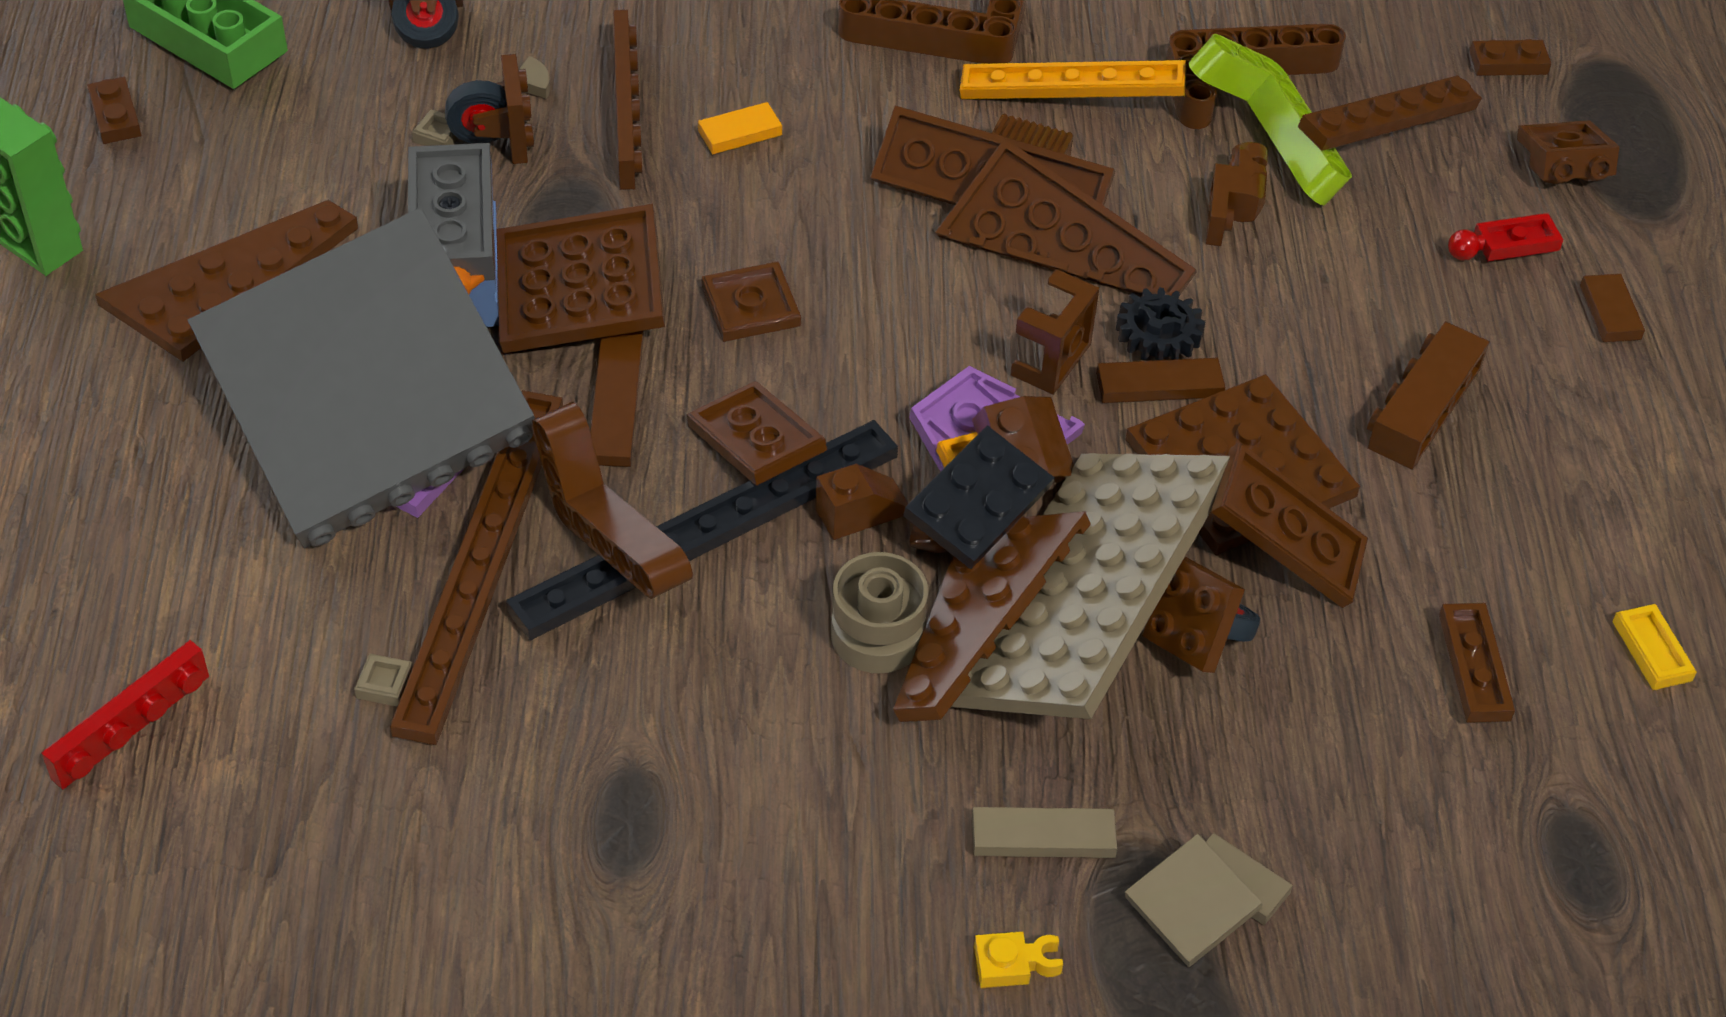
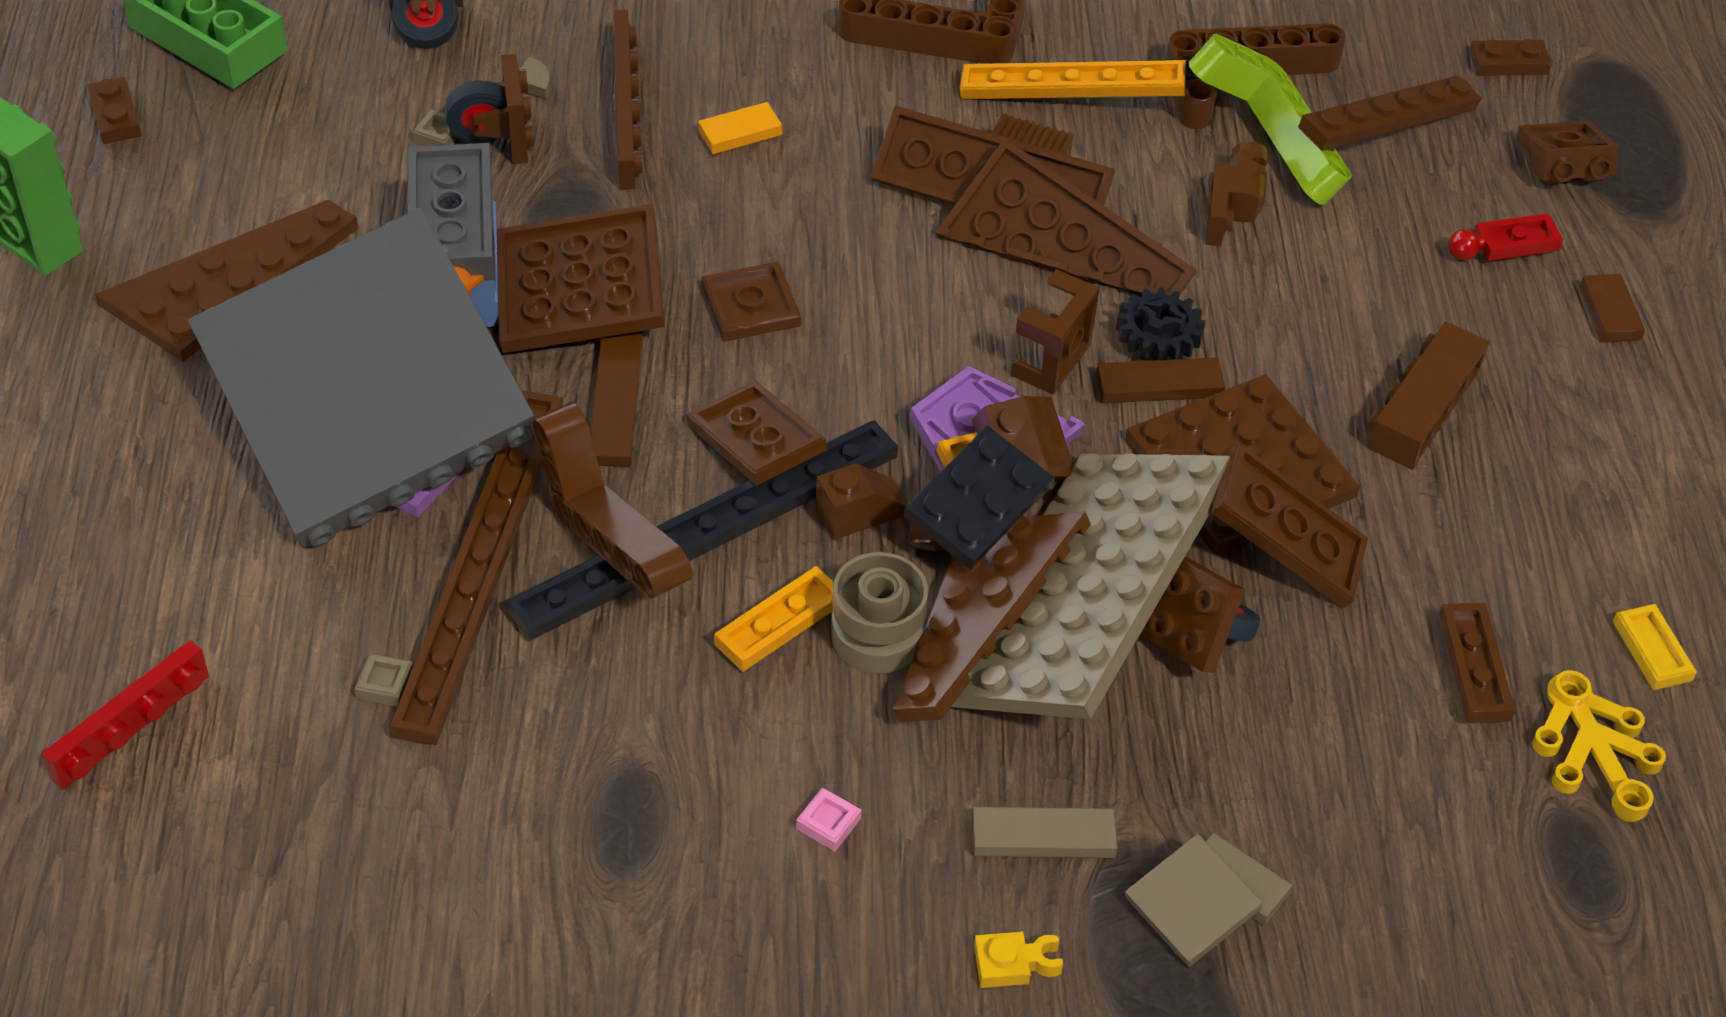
none -> light orange plate [714,566,834,672]
none -> bright pink tile [796,787,862,851]
none -> yellow plant [1532,670,1666,822]

